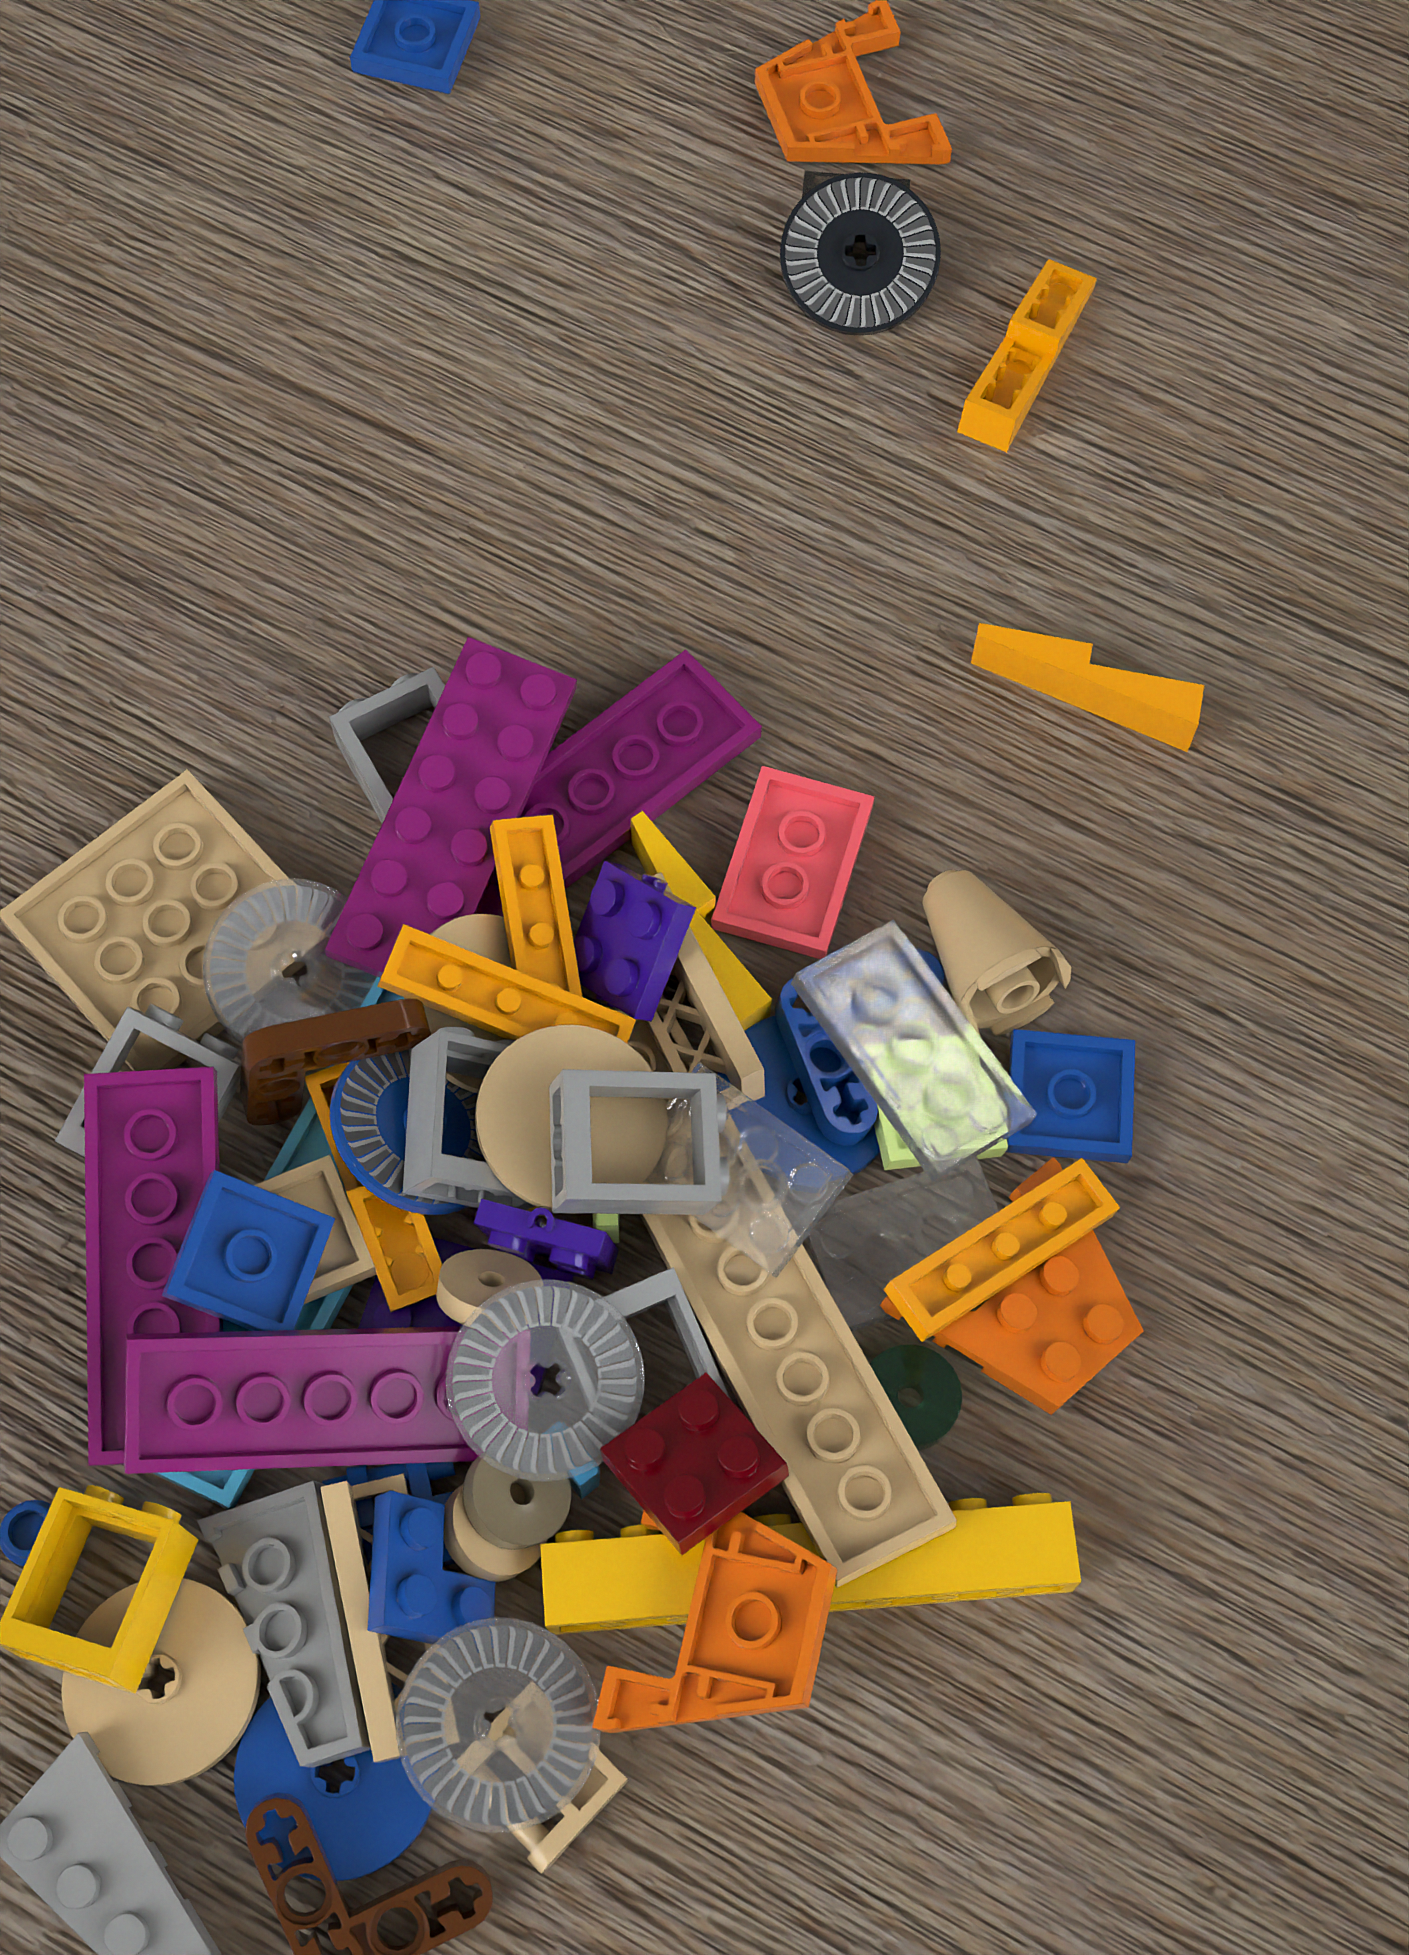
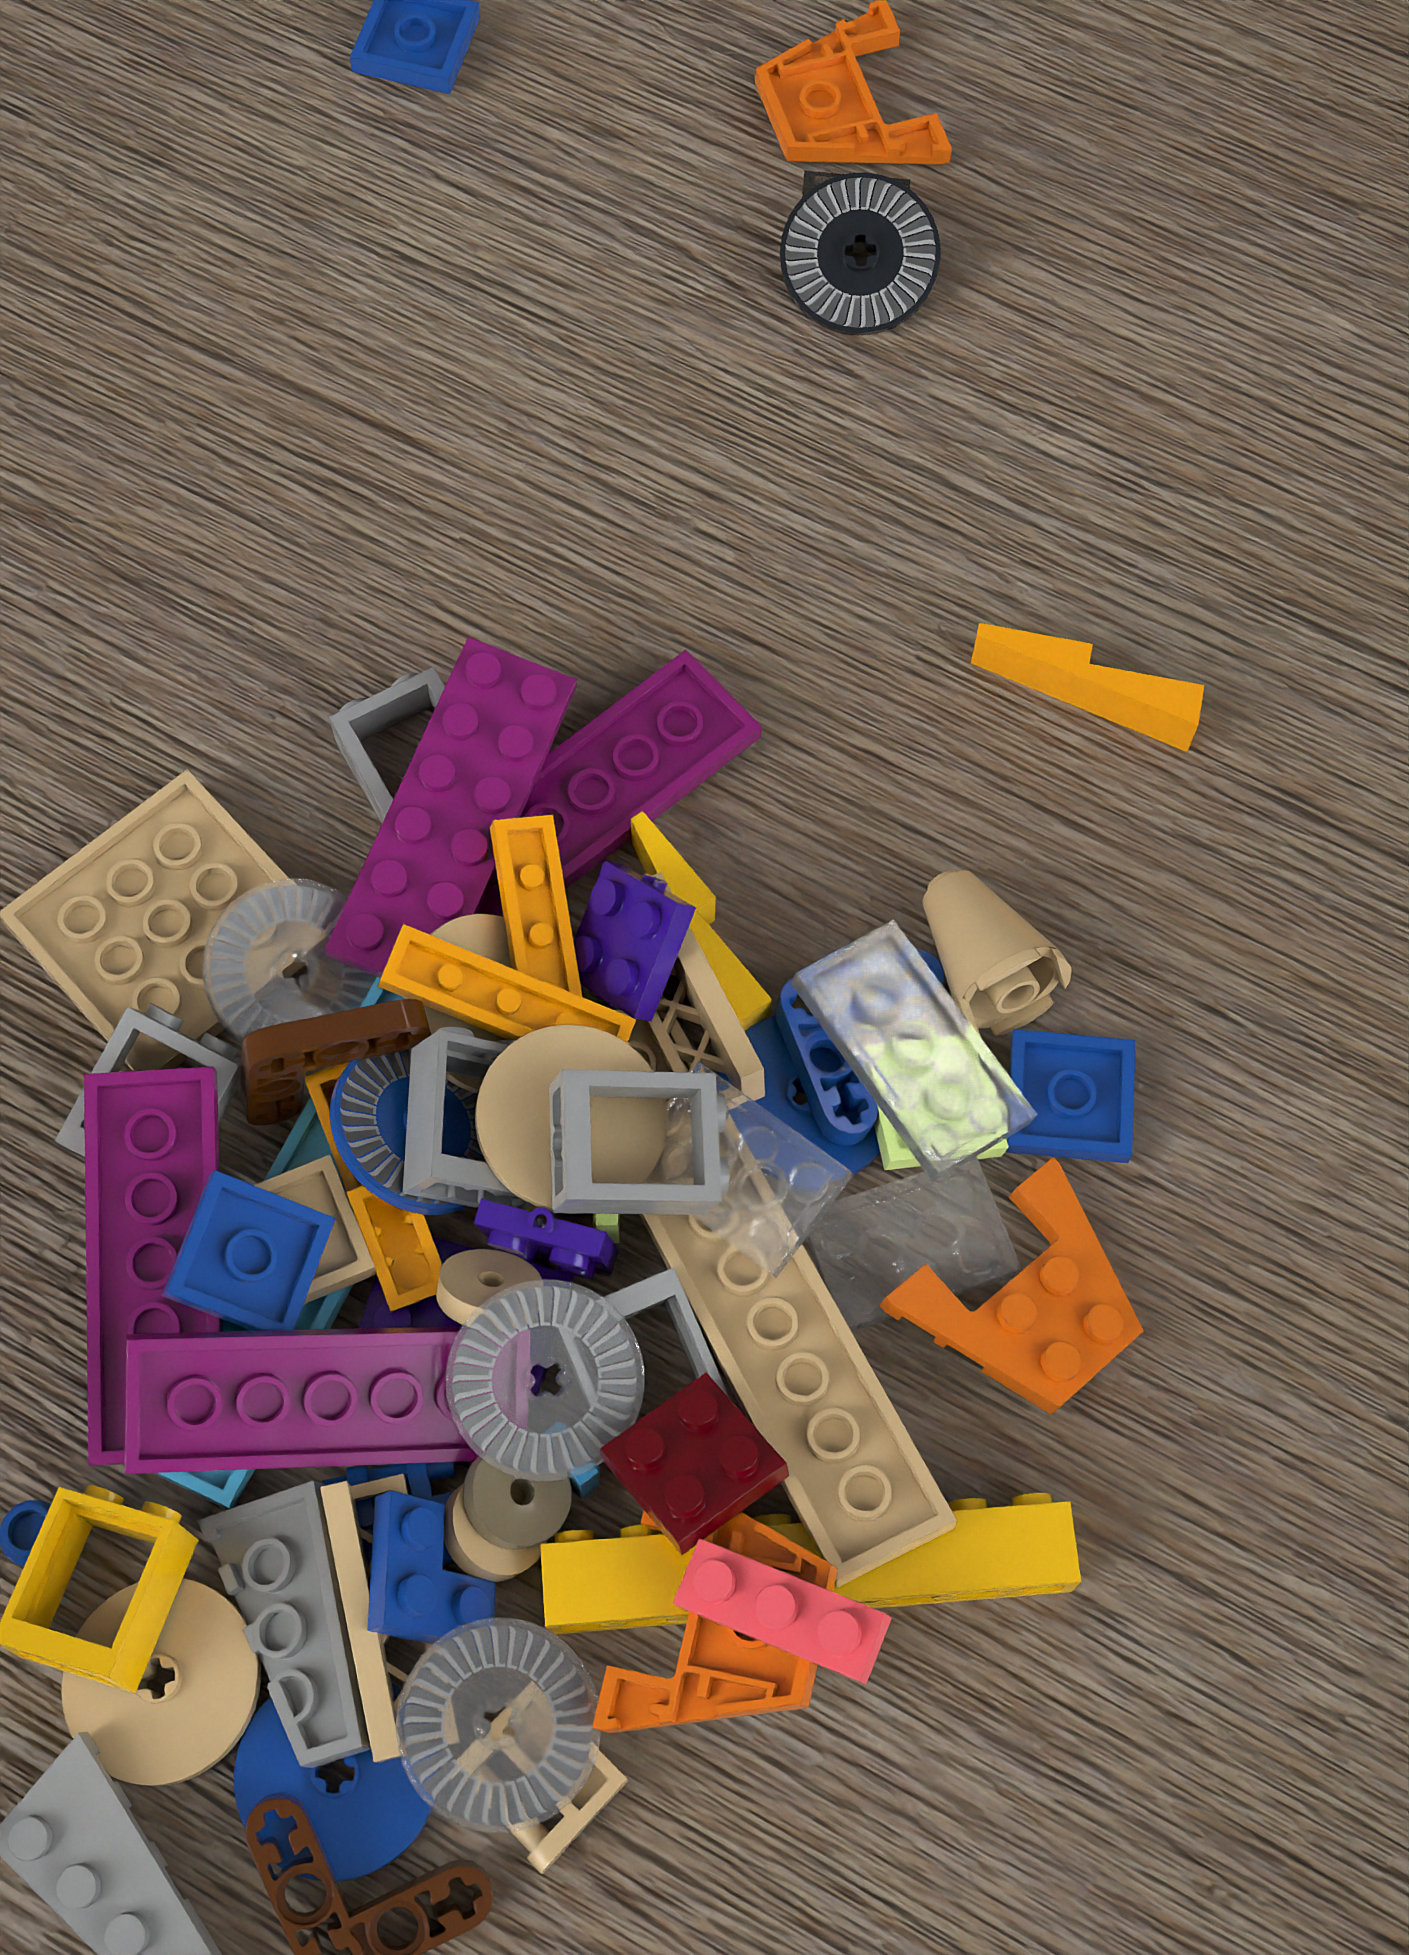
coral plate [711,766,875,961] -> none
clear green piece [870,1344,962,1451] -> none
light orange plate [883,1158,1120,1342] -> none
light orange slope [957,259,1097,453] -> none
none -> coral plate [673,1538,892,1685]

